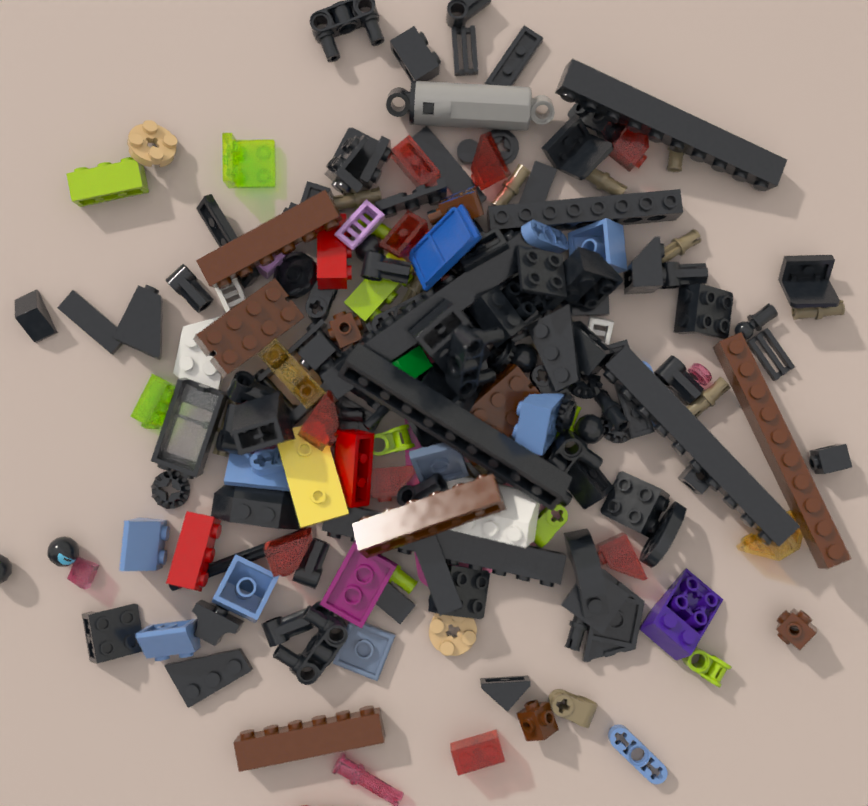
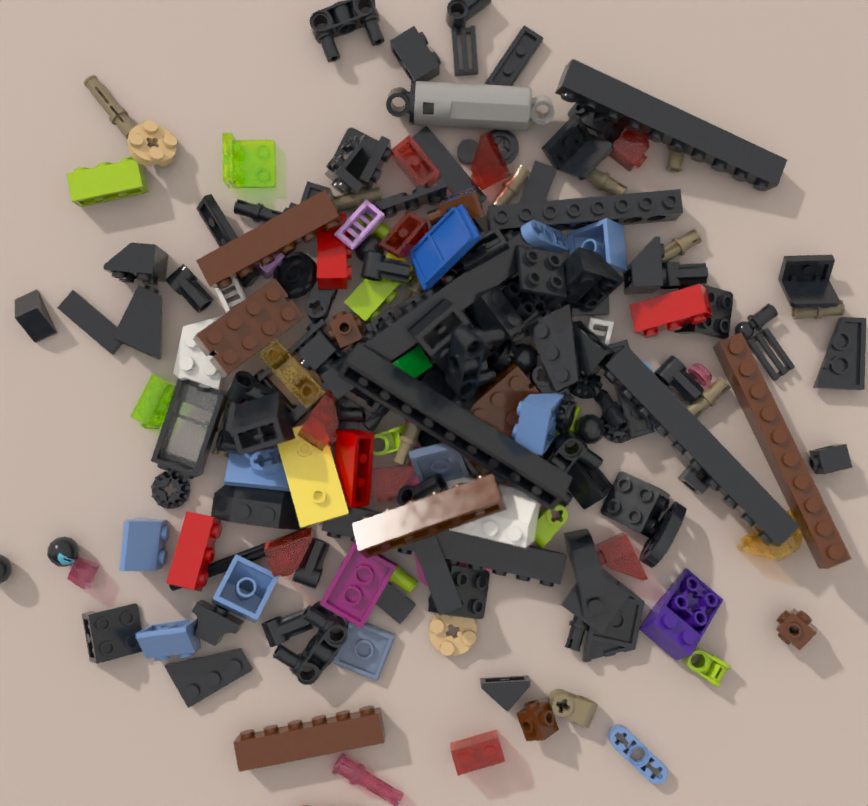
none -> dark tan pin [84,75,135,139]
none -> black slope [103,242,169,285]
none -> black pin [234,199,283,223]
none -> dark tan pin [393,422,421,466]
none -> red brick [629,284,713,338]
none -> black wing [813,317,866,390]

